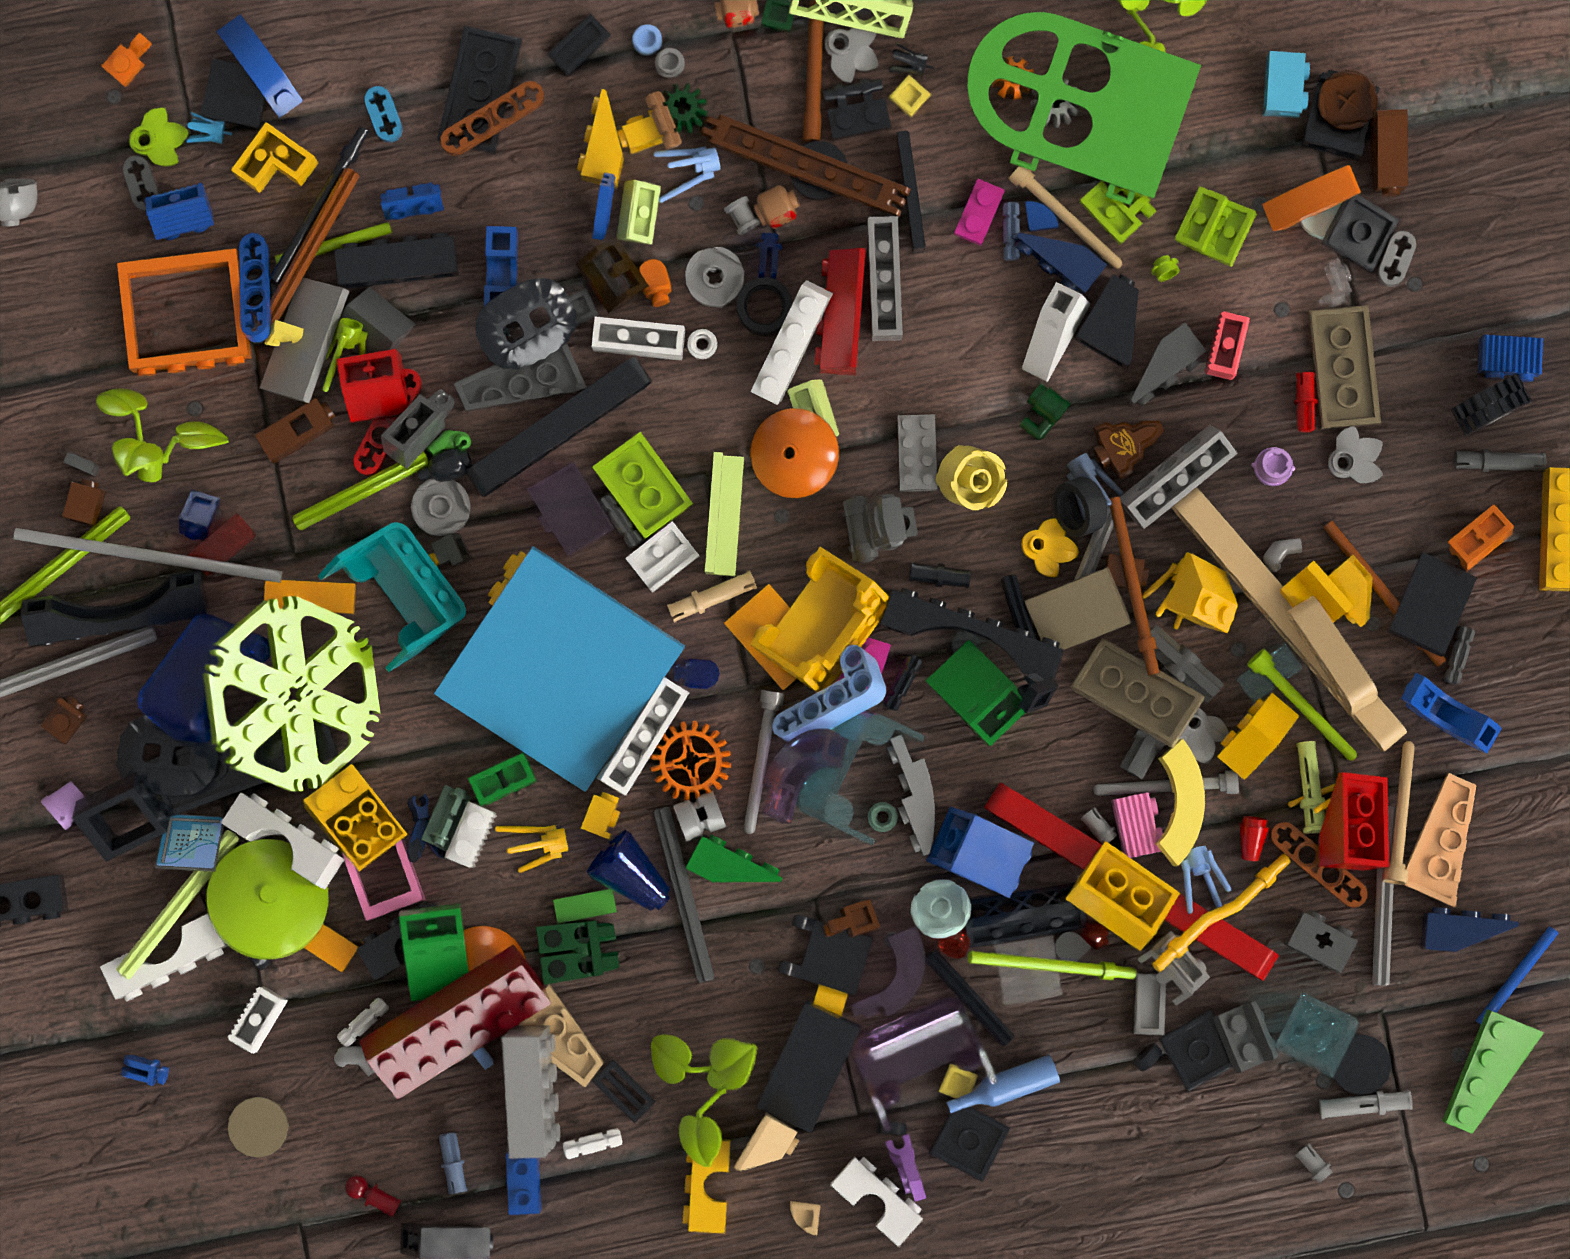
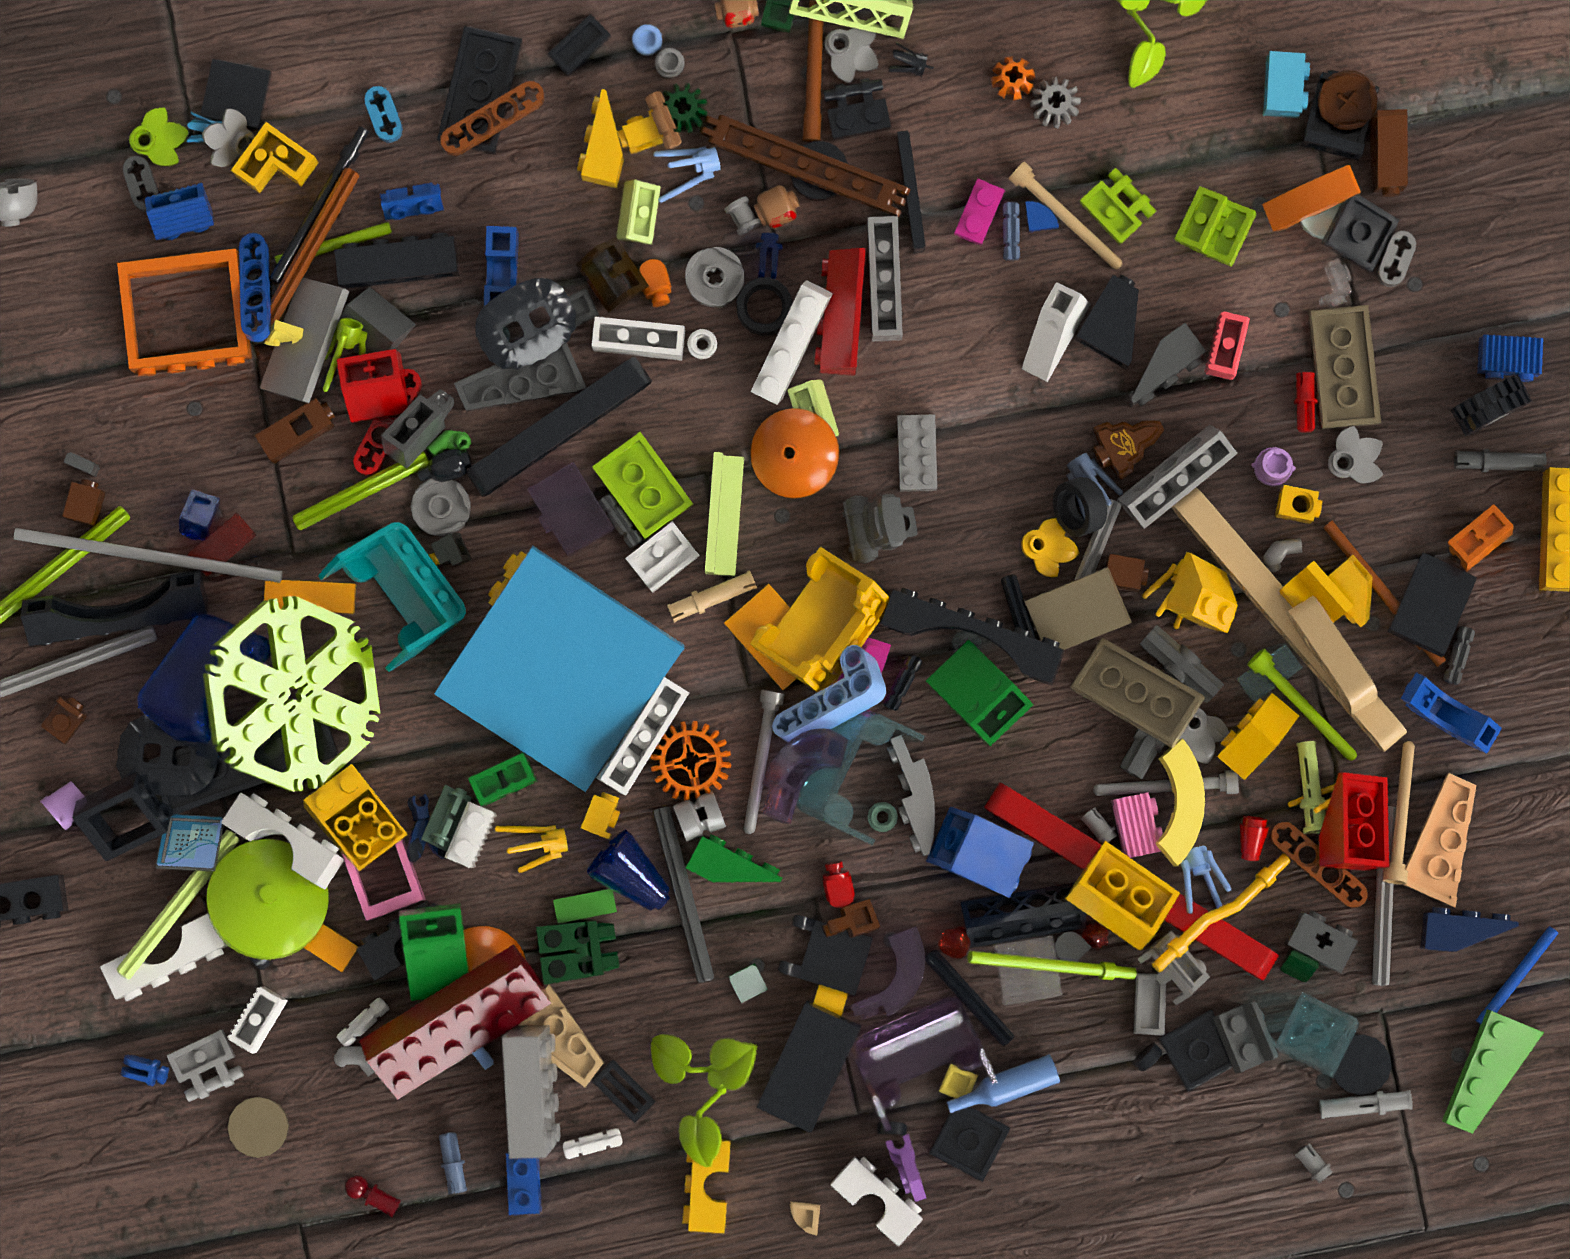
lime plant [96,389,229,482] -> none
orange plate [102,33,152,87] -> none
blue arch [216,15,303,118] -> none
black slope [400,1223,493,1259] -> none
blue tile [592,172,616,240] -> none
clear blue arm [673,659,720,689] -> none
tan slope [734,1112,799,1171] -> none
light yellow tile [889,75,931,118] -> none
black pin [909,562,971,589] -> none
light aqua tile [911,880,971,938] -> none
light yellow brick [935,445,1007,510] -> none
bright green door [968,12,1201,205] -> none
dark blue slope [1011,232,1107,294] -> none
black tile [1017,673,1058,714] -> none
dark green piece [1019,383,1071,440] -> none
dark orange bar [1110,497,1160,675] -> none
lime plate [1151,255,1180,282] -> none
none -> light grey plate [167,1030,244,1102]
none -> light grey plate [202,109,255,167]
none -> slope [728,963,768,1003]
none -> red arm [822,861,855,908]
none -> yellow brick [1275,485,1322,524]
none -> dark green slope [1280,950,1319,982]

